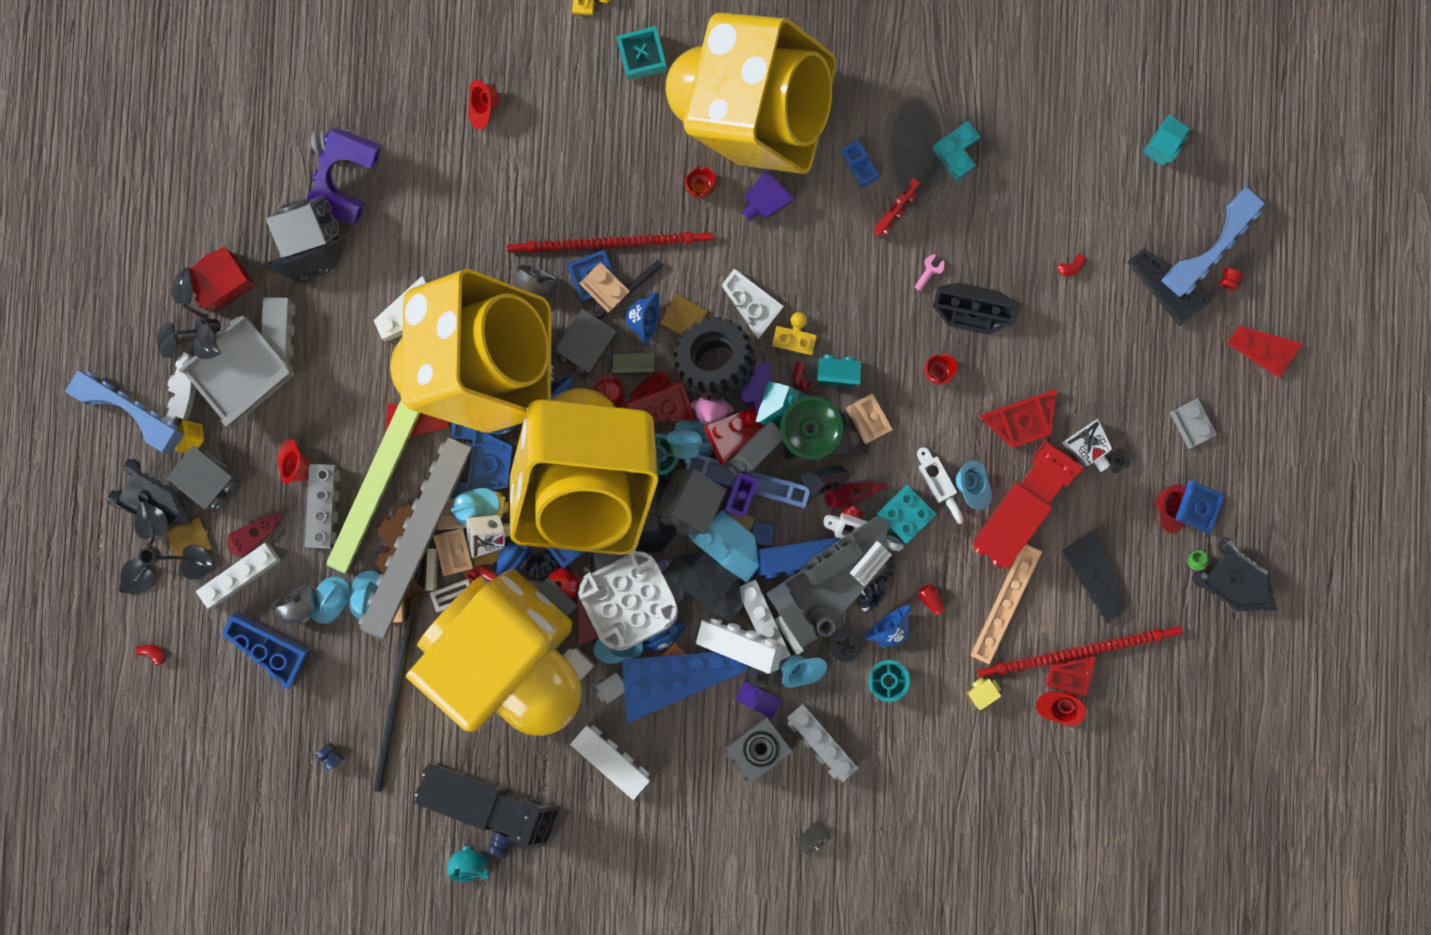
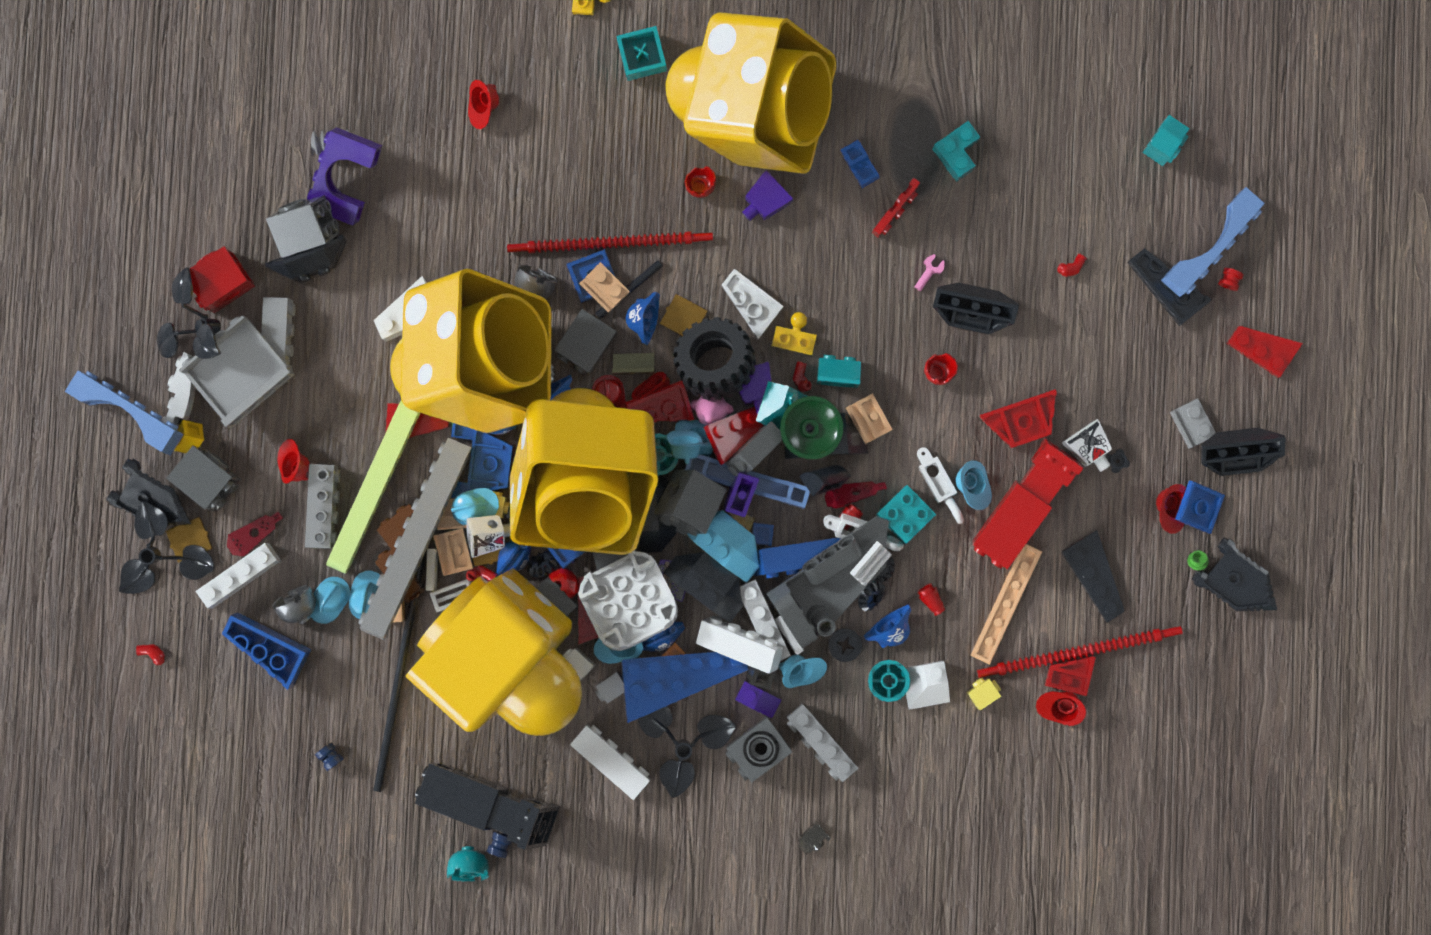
none -> black plant [638,706,736,798]
none -> white slope [906,661,950,710]
none -> black wedge [1201,427,1286,476]

